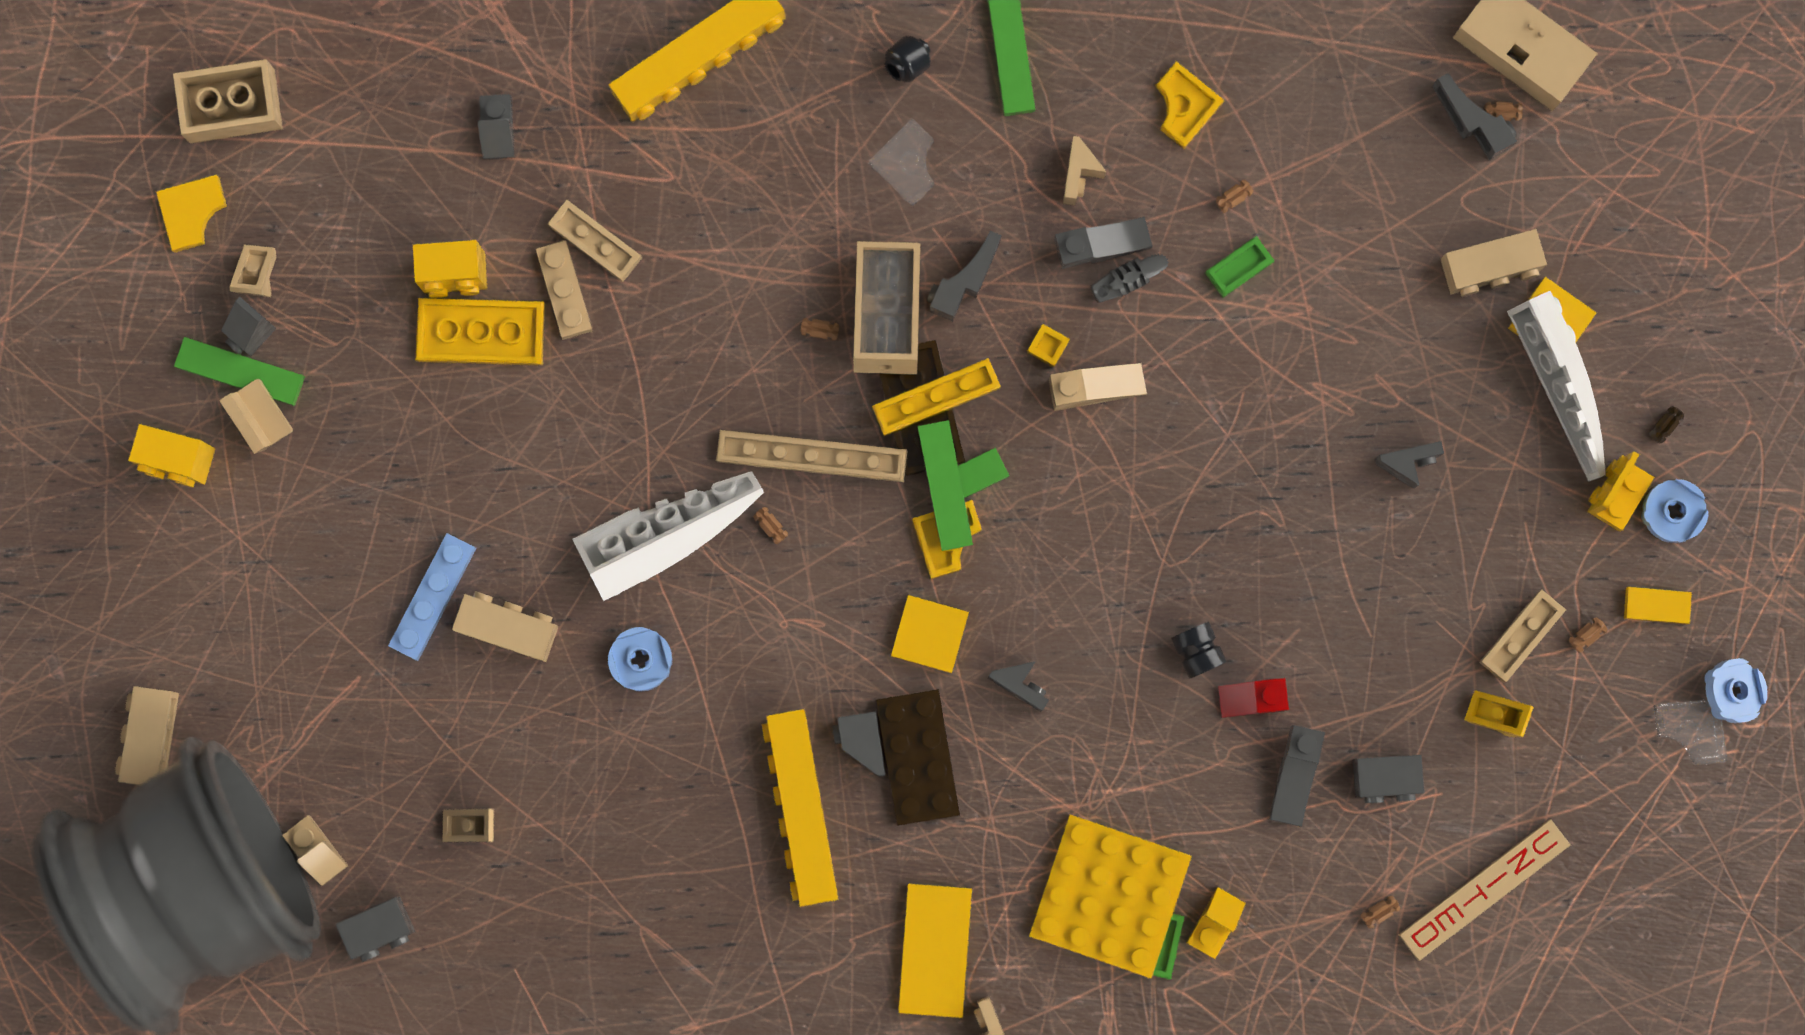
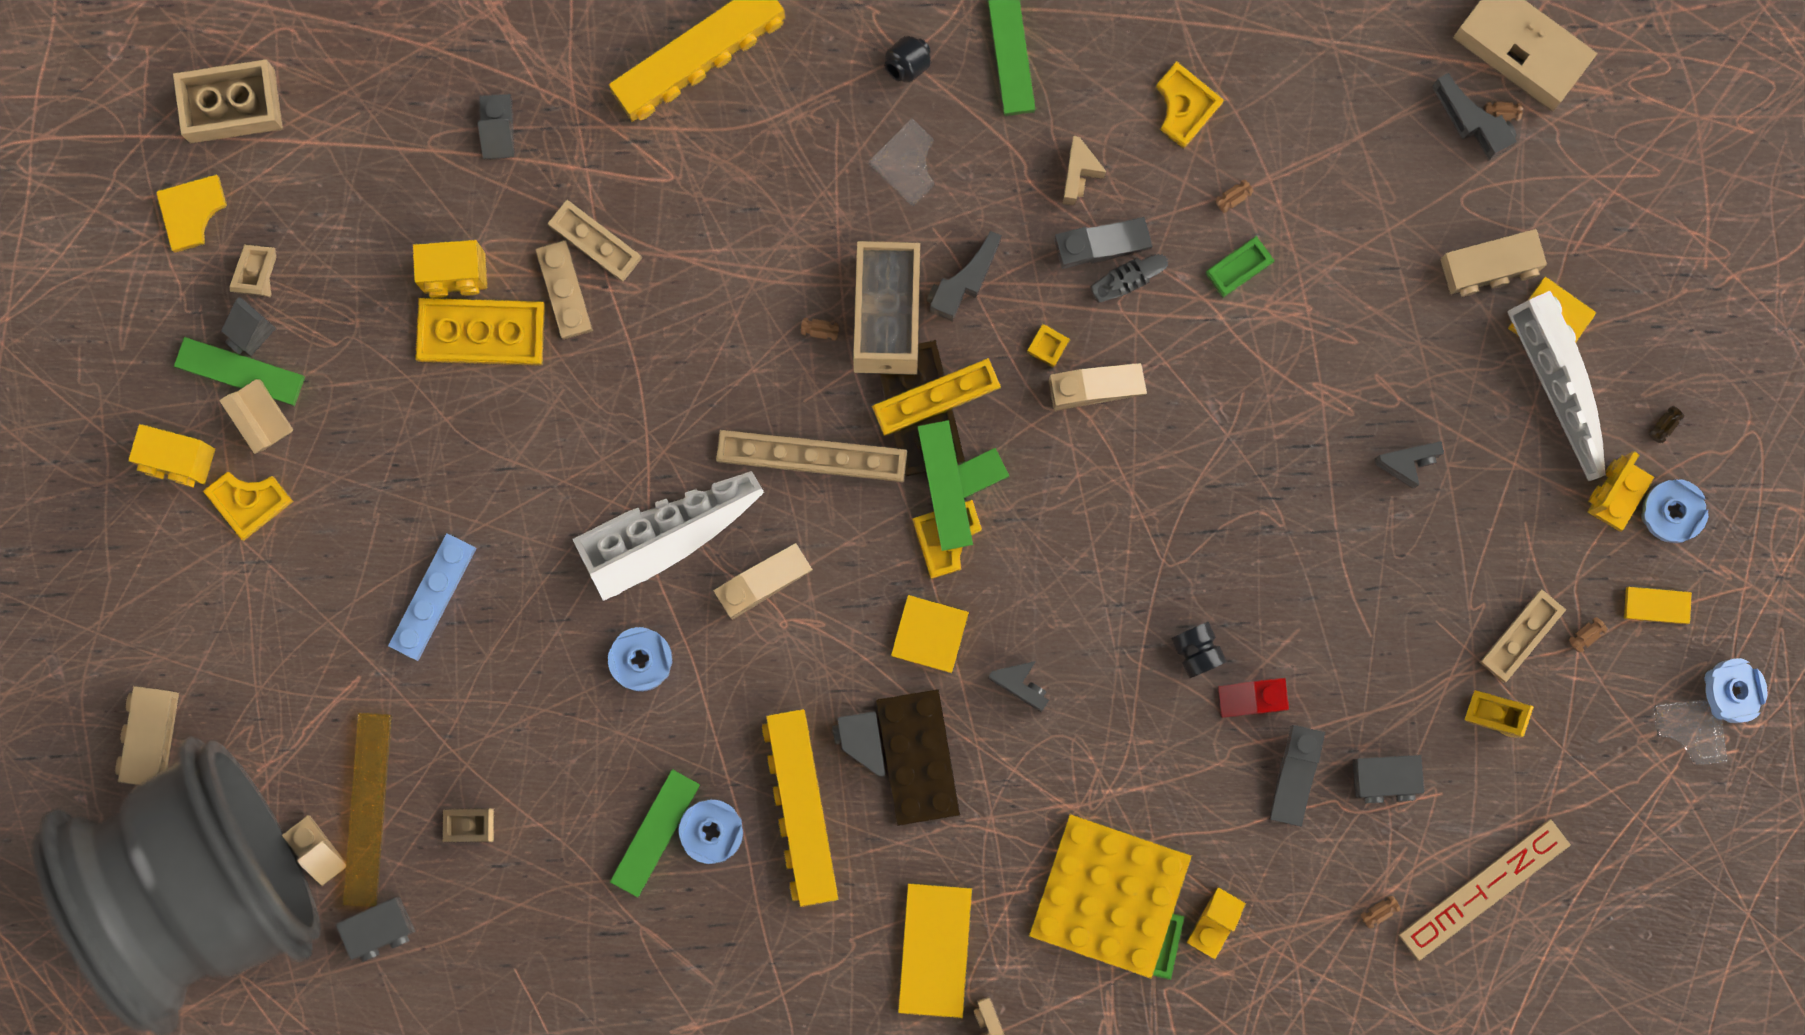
tan brick [452,591,558,662] -> none
medium nougat piece [753,507,788,544] -> none
none -> yellow tile [203,472,294,541]
none -> clear yellow tile [343,713,392,907]
none -> bright green tile [610,769,700,897]
none -> light blue plate [679,799,743,864]
none -> tan slope [713,543,812,620]

